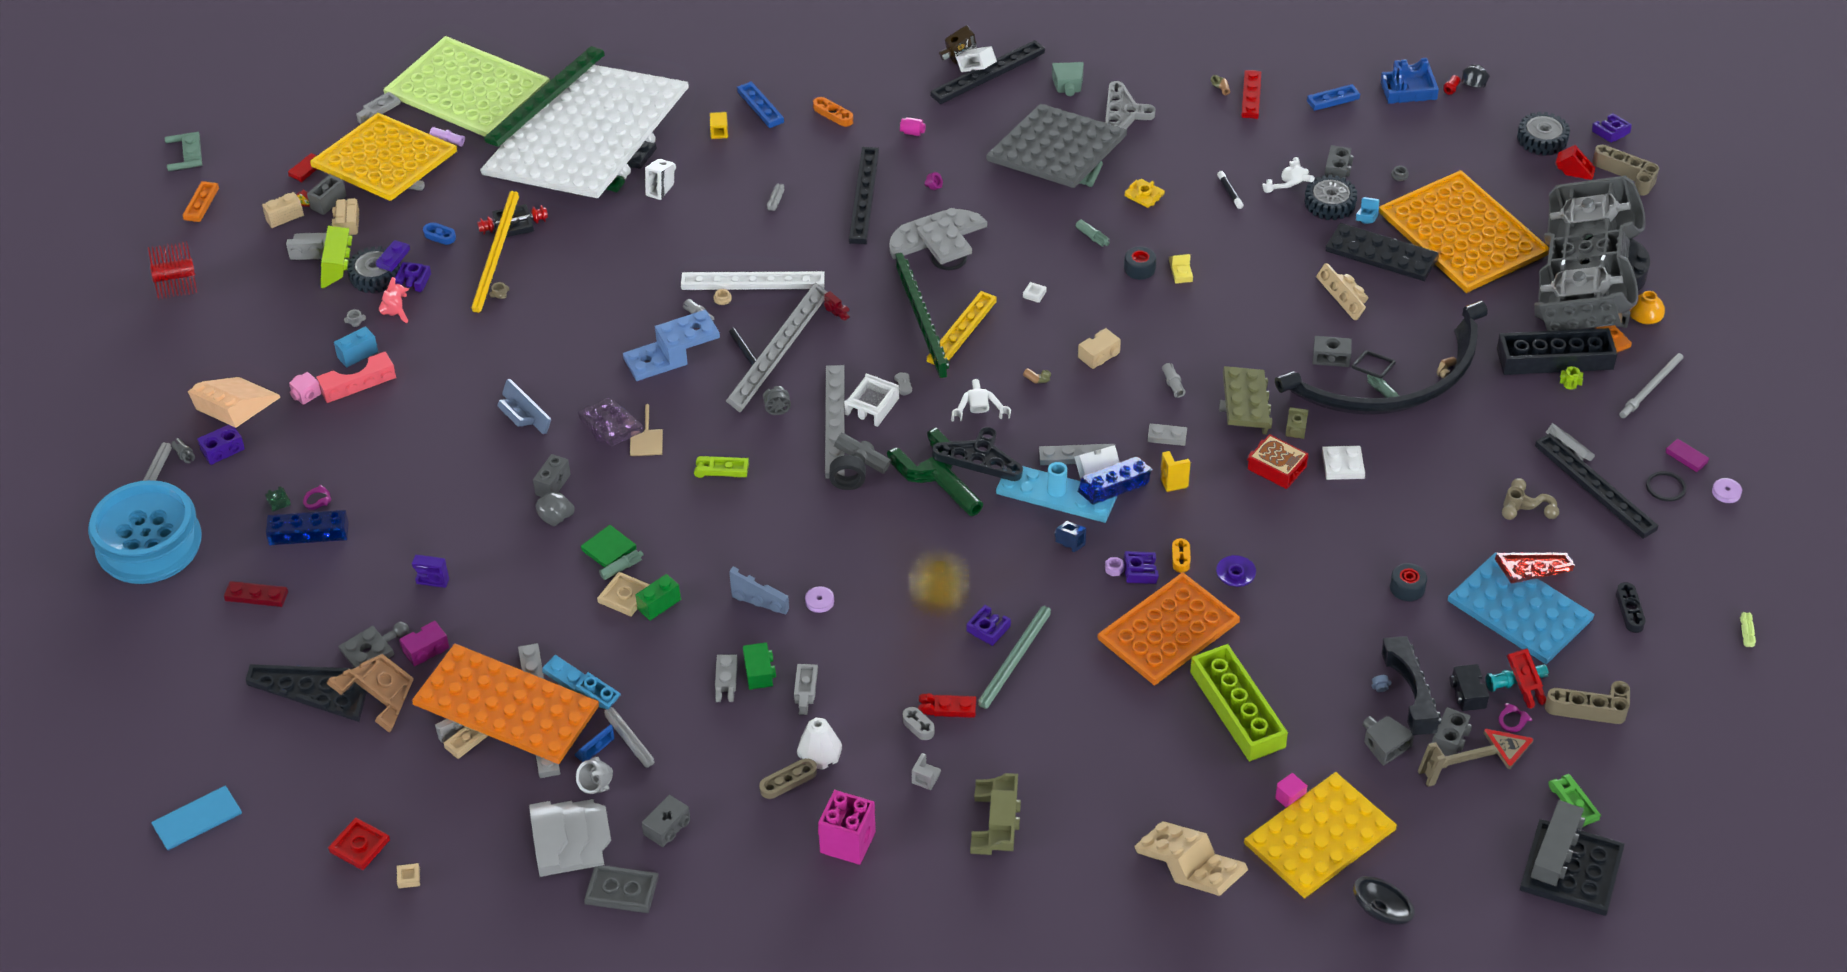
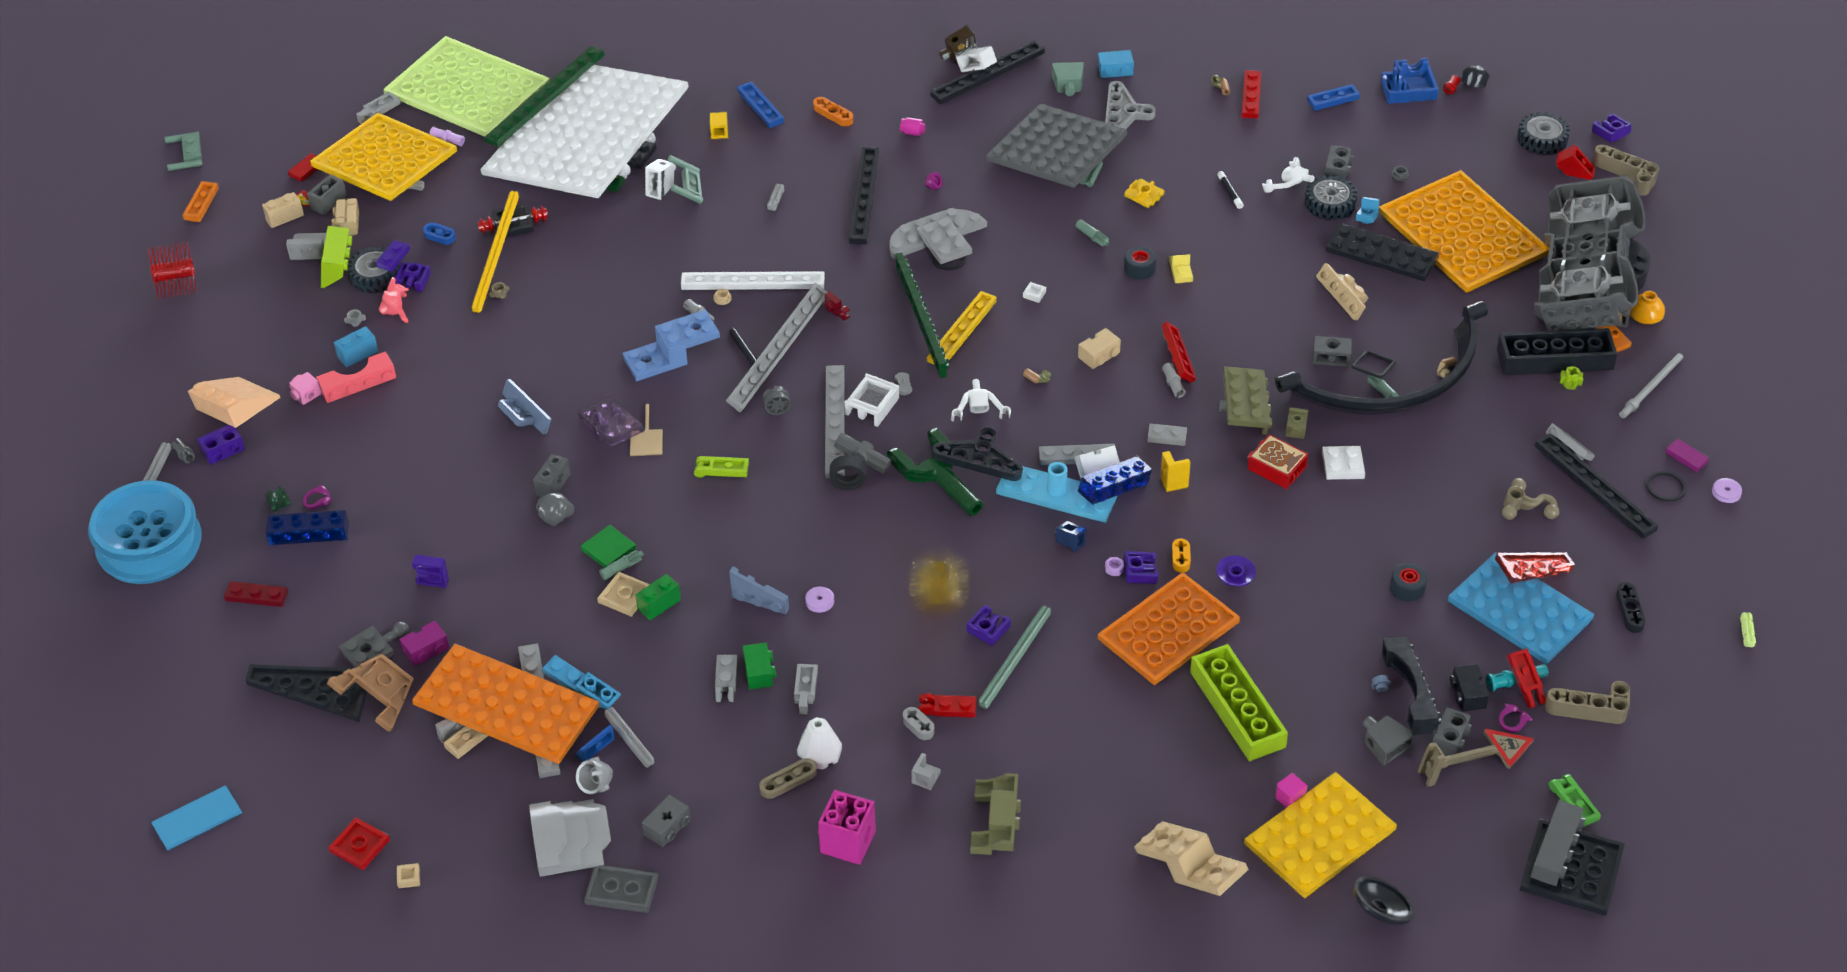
none -> sand green plate [668,155,703,204]
none -> dark azure brick [1097,50,1134,78]
none -> red plate [1161,321,1197,383]

